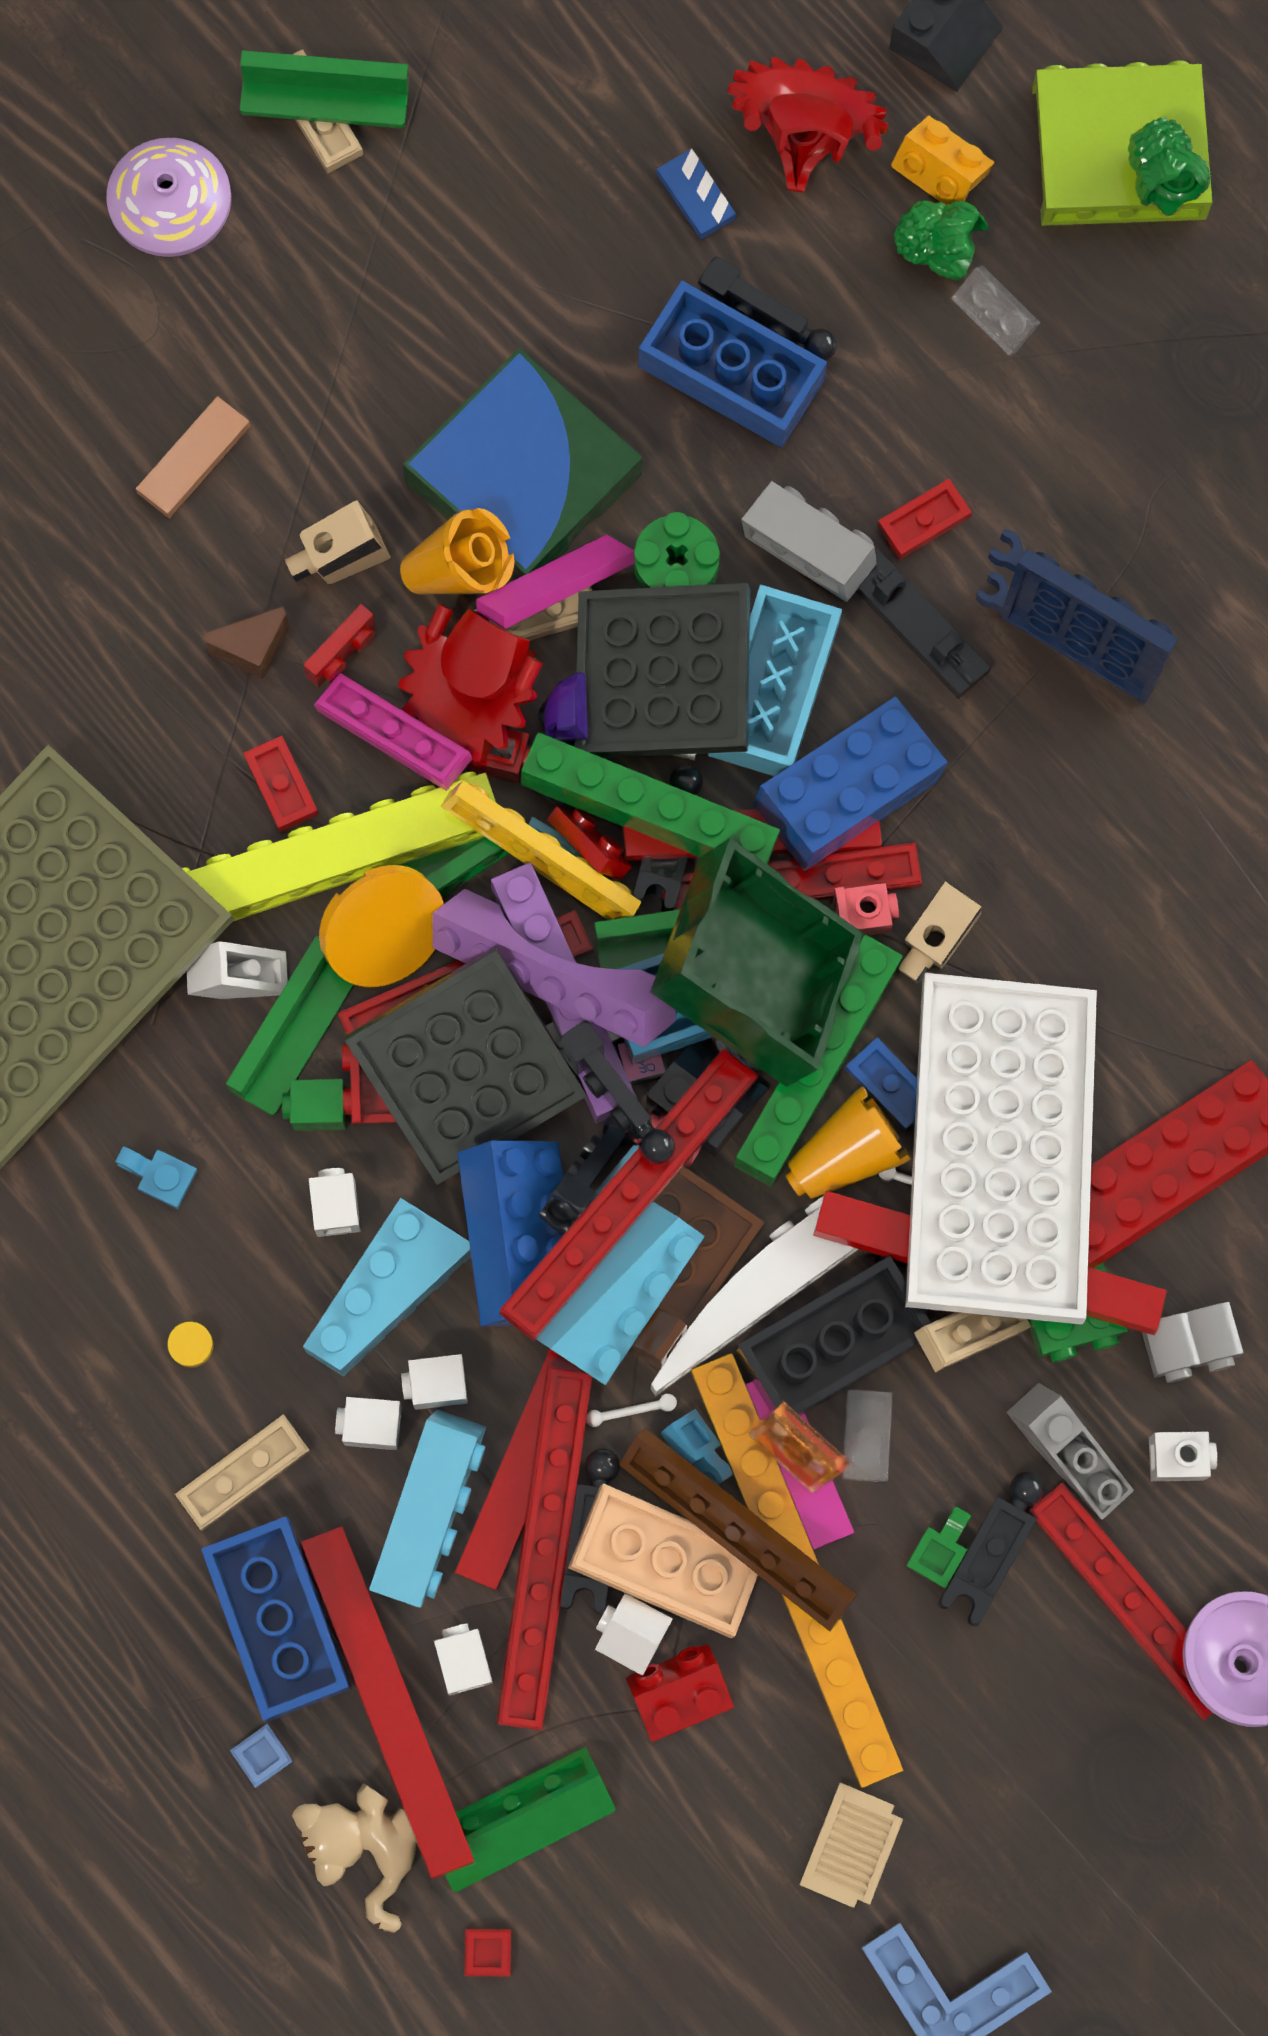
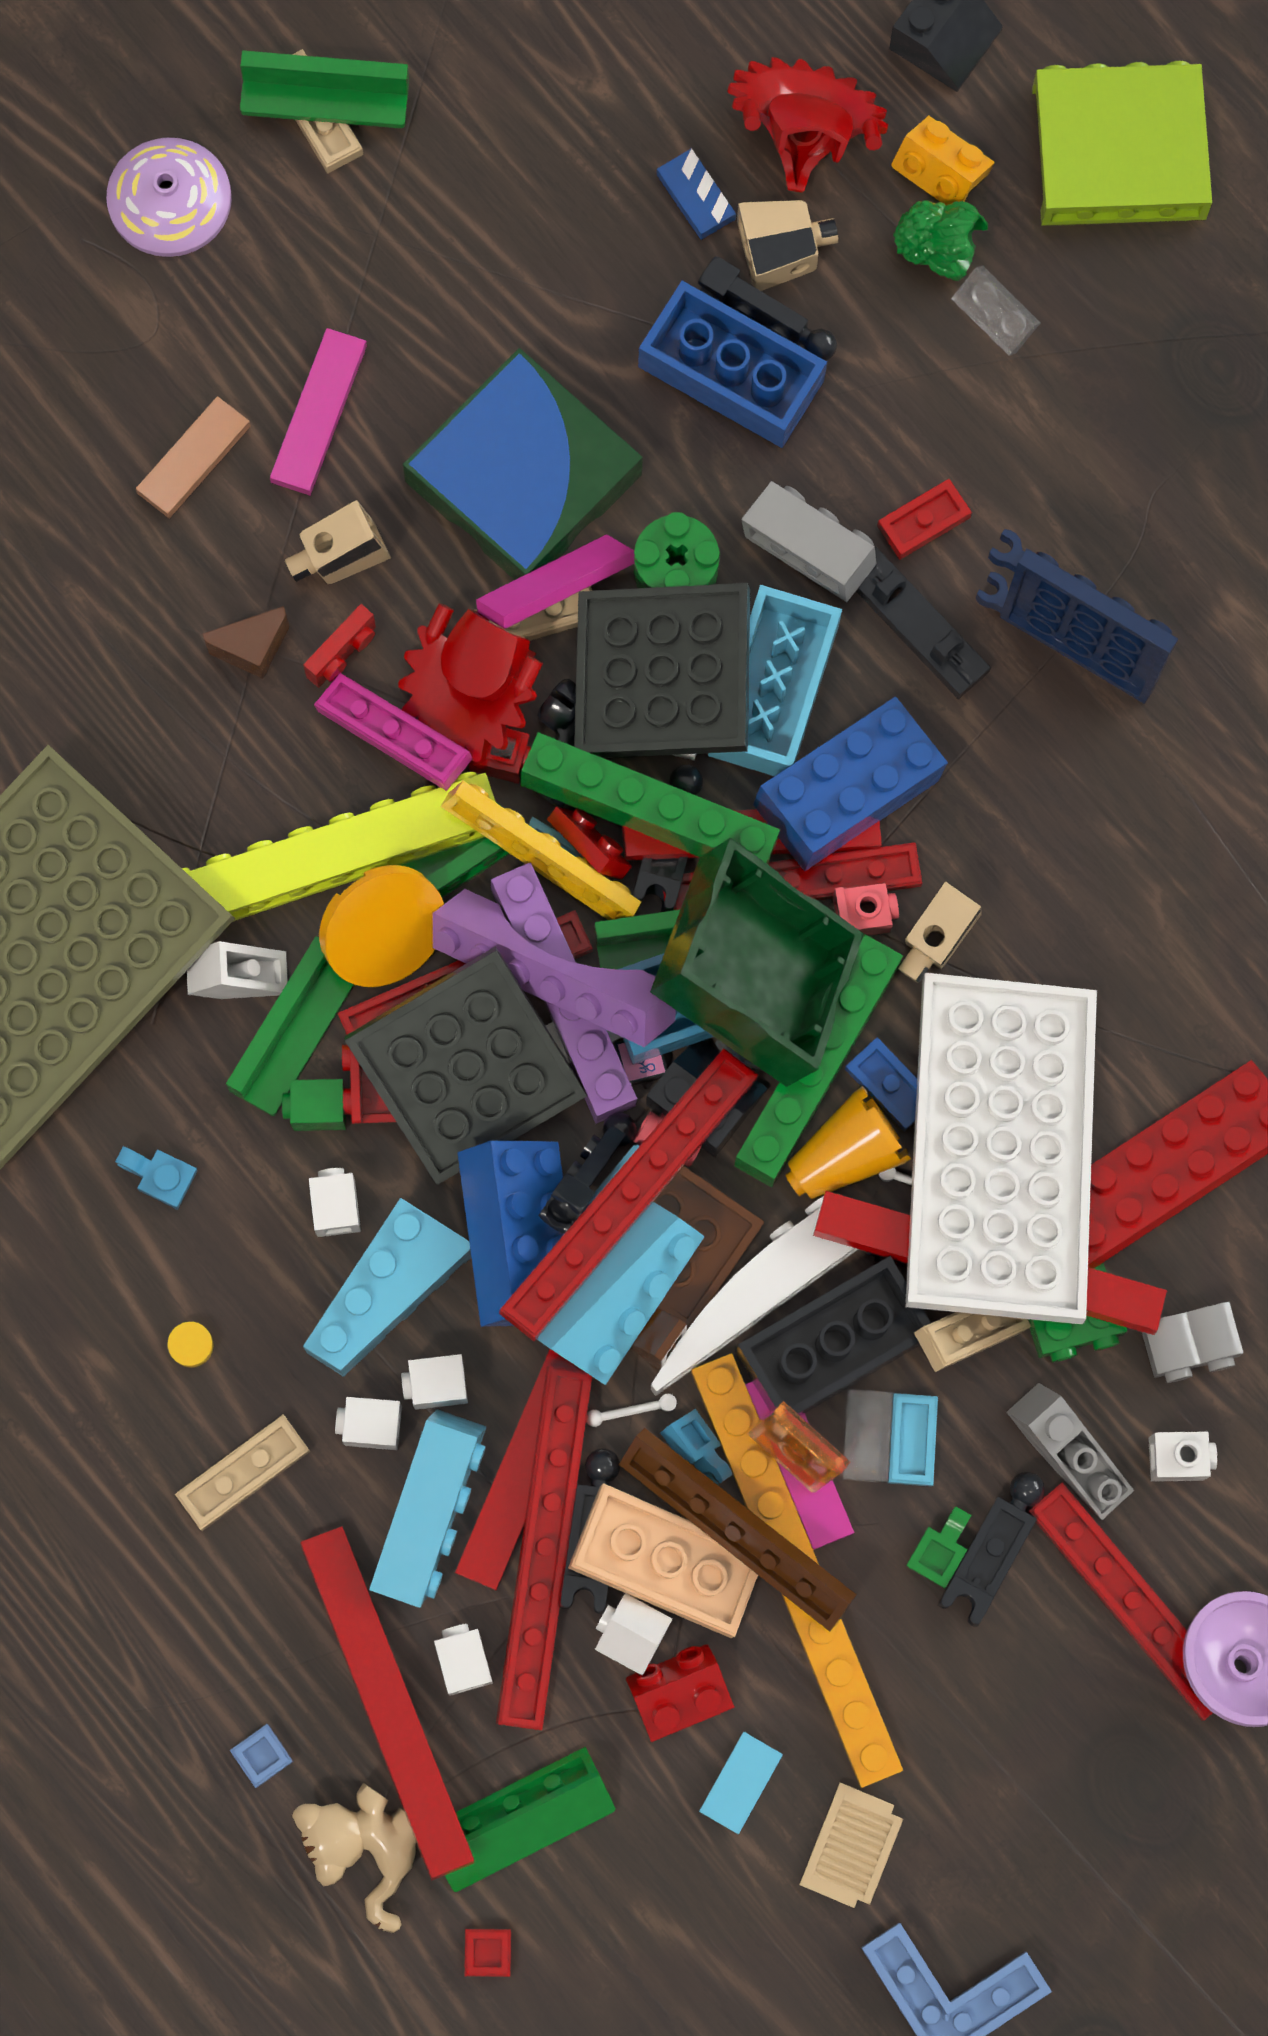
blue brick [201,1516,352,1722] -> none
red plate [243,736,319,832] -> none
light orange cone [400,508,515,595] -> none
dark purple brick [544,672,588,742] -> none
black plate [558,1020,675,1164] -> none
green hair [1128,117,1210,216] -> none
none -> dark pink tile [270,328,367,496]
none -> medium azure tile [699,1732,783,1834]
none -> tan torso [737,200,838,291]
none -> medium azure tile [888,1393,938,1486]

